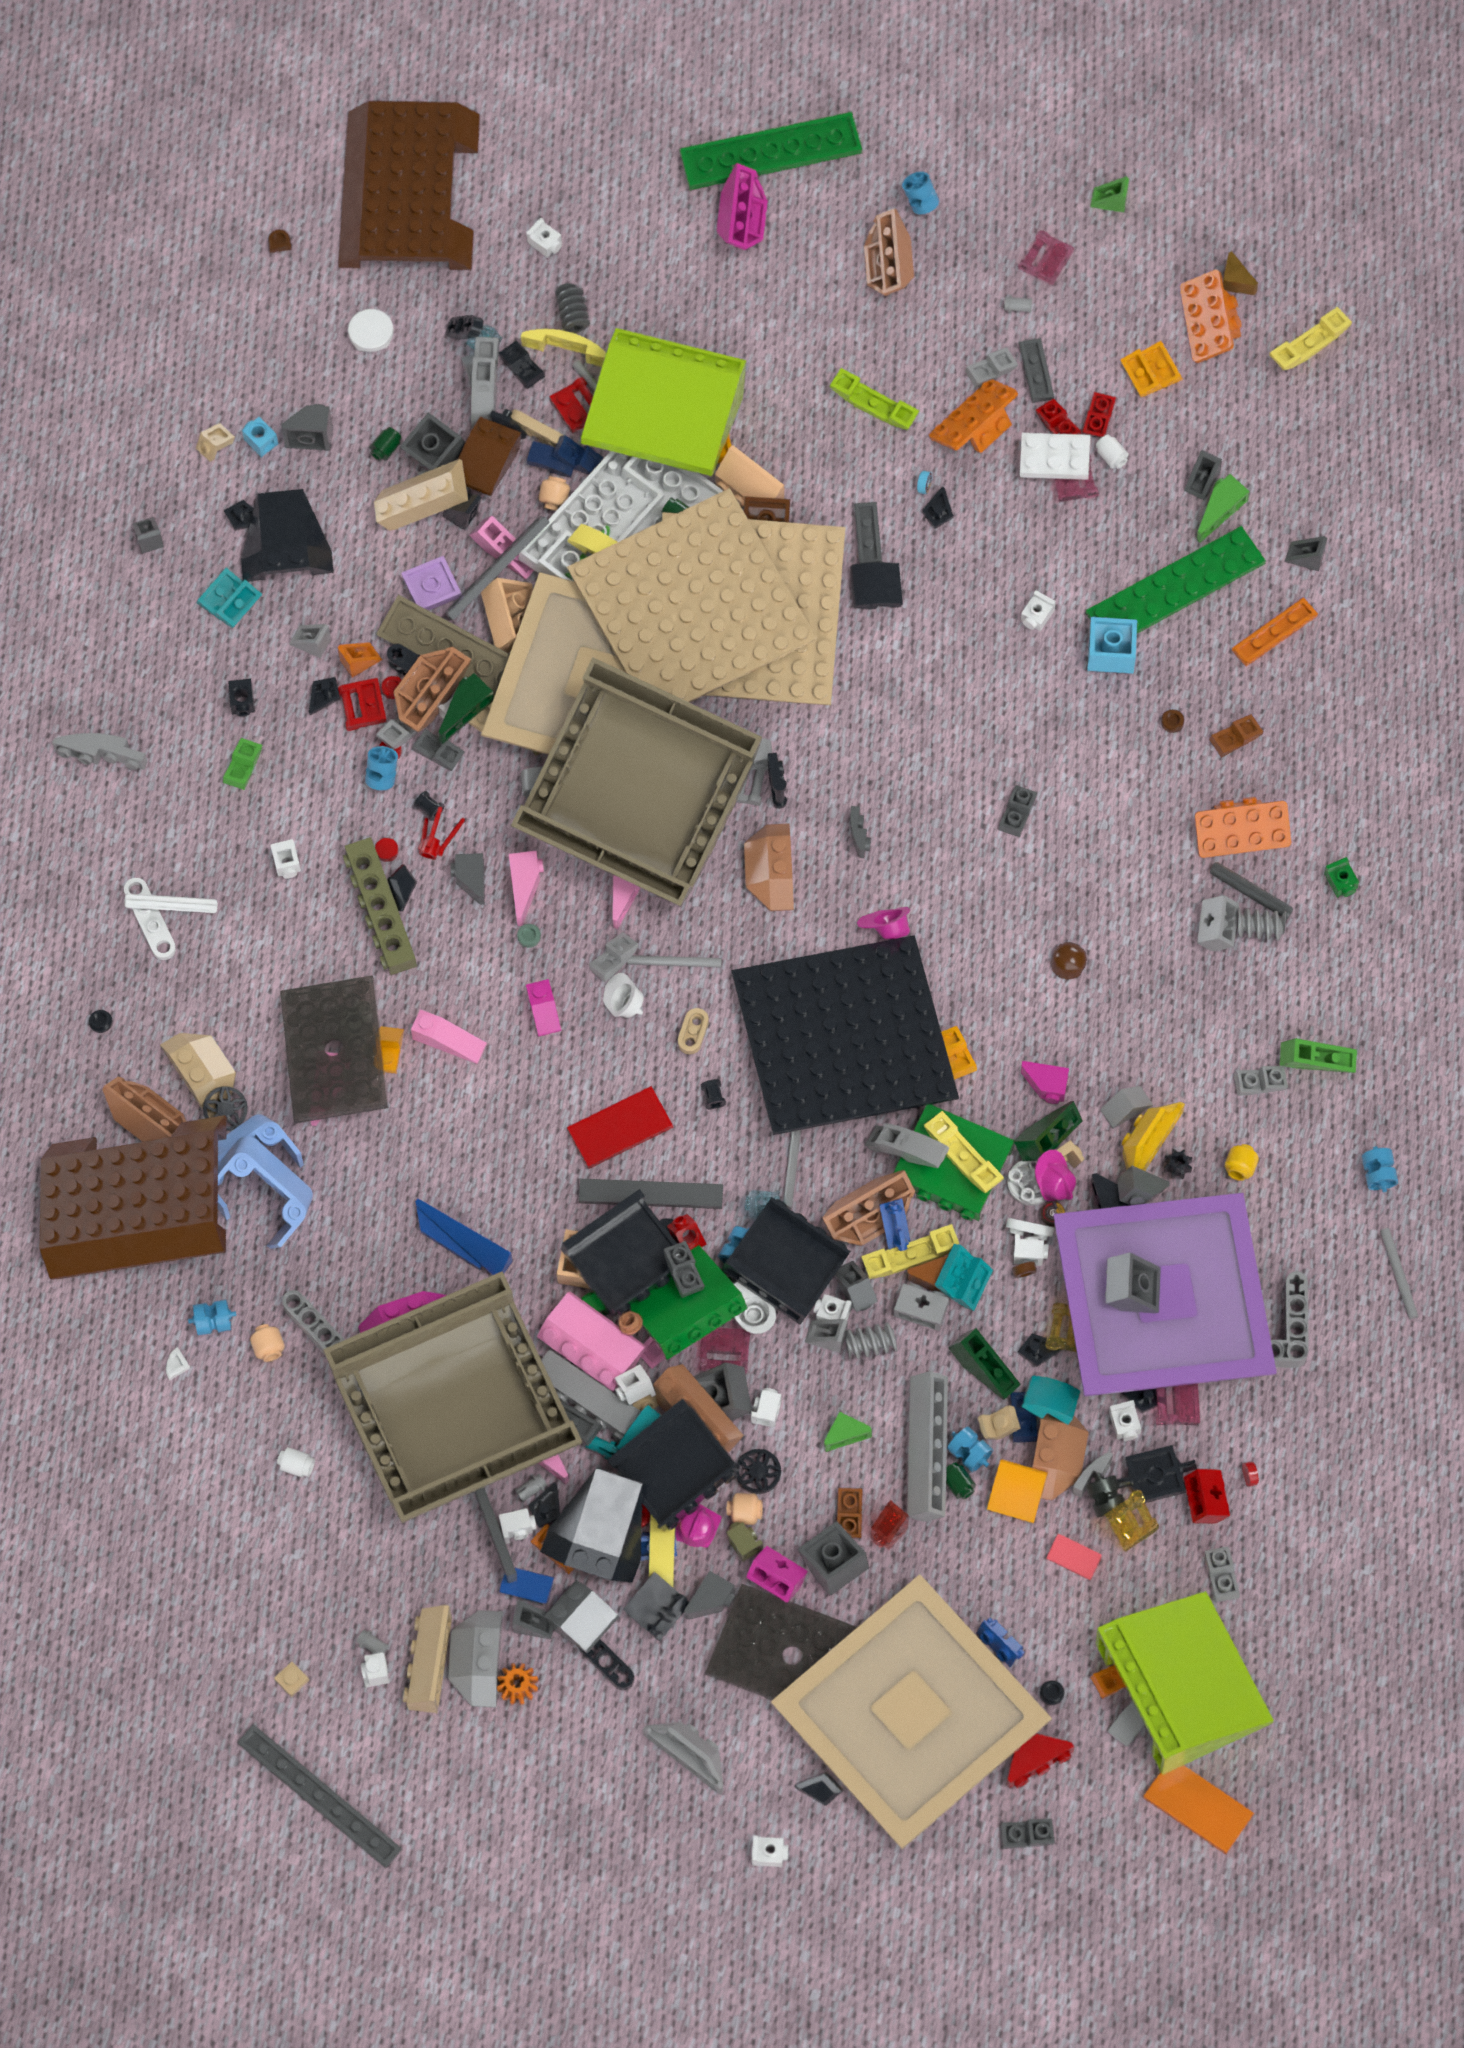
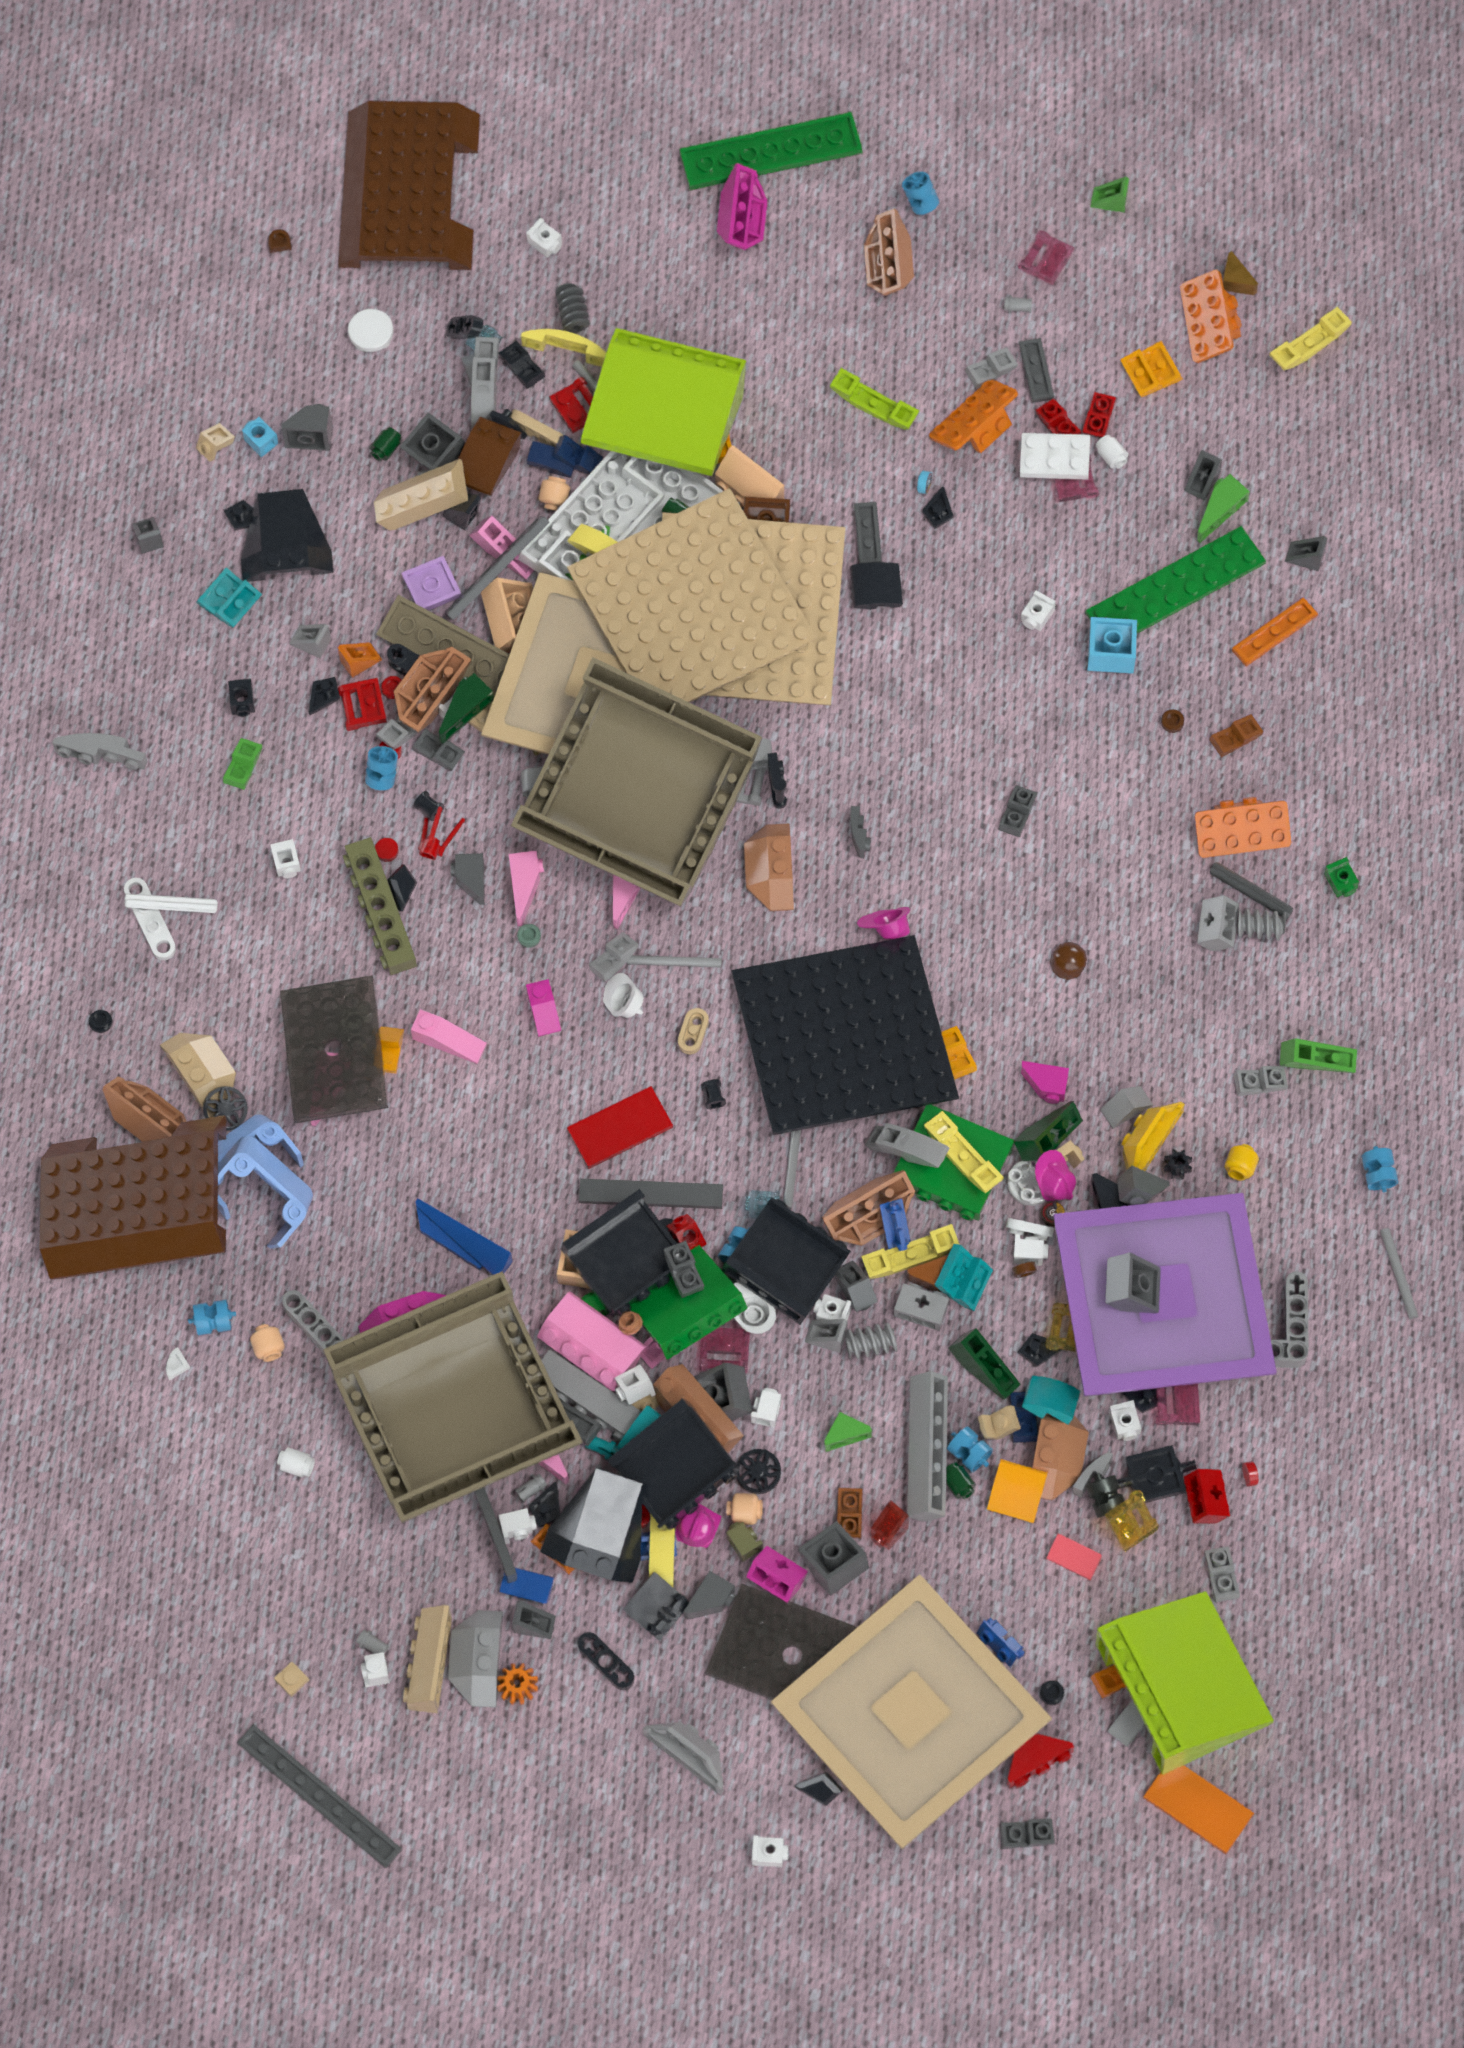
slope [544,1580,620,1653] -> none

